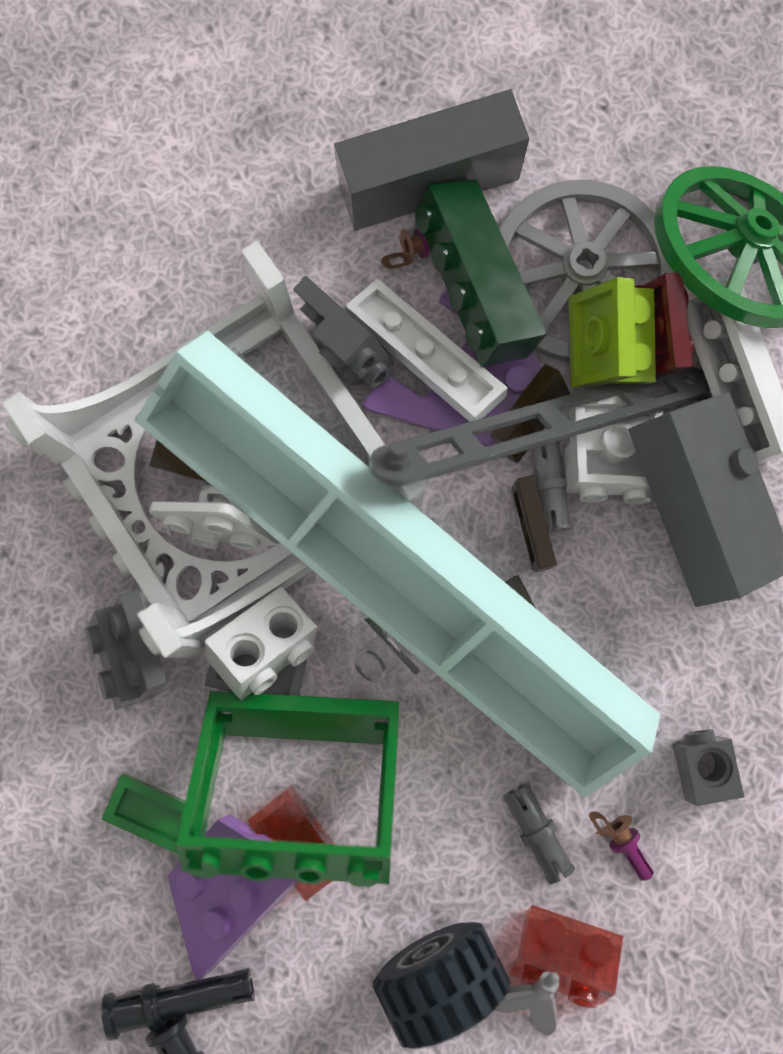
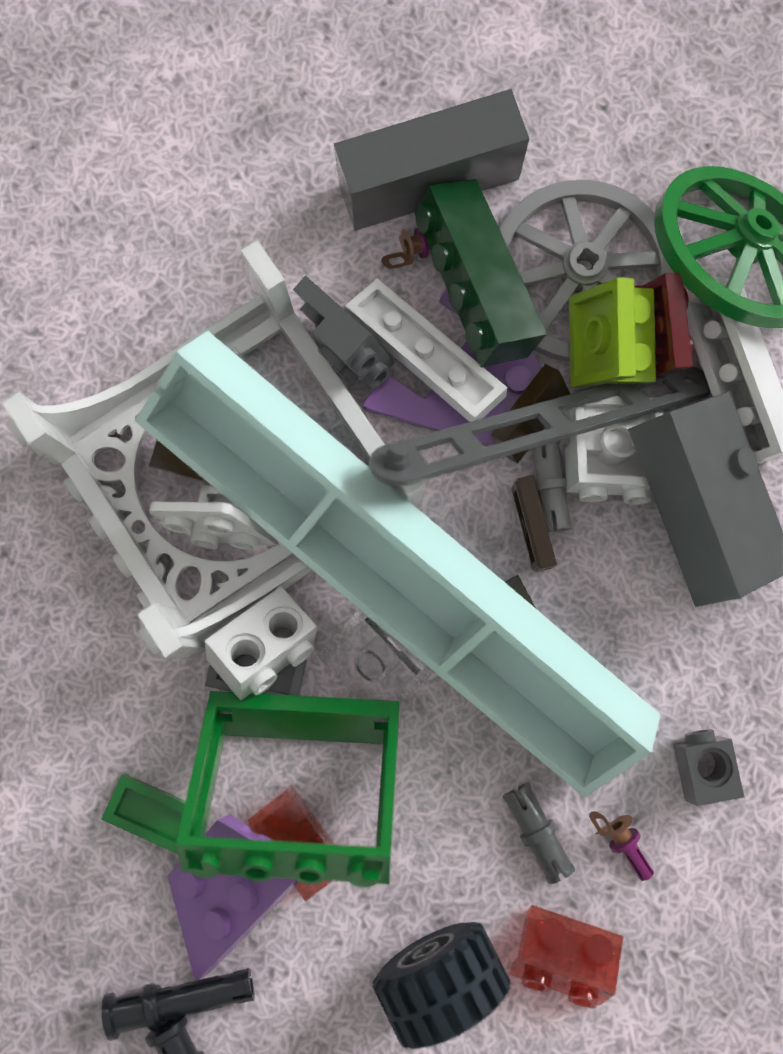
dark grey plate [85,590,167,710] -> none
light grey piece [494,972,559,1035] -> none

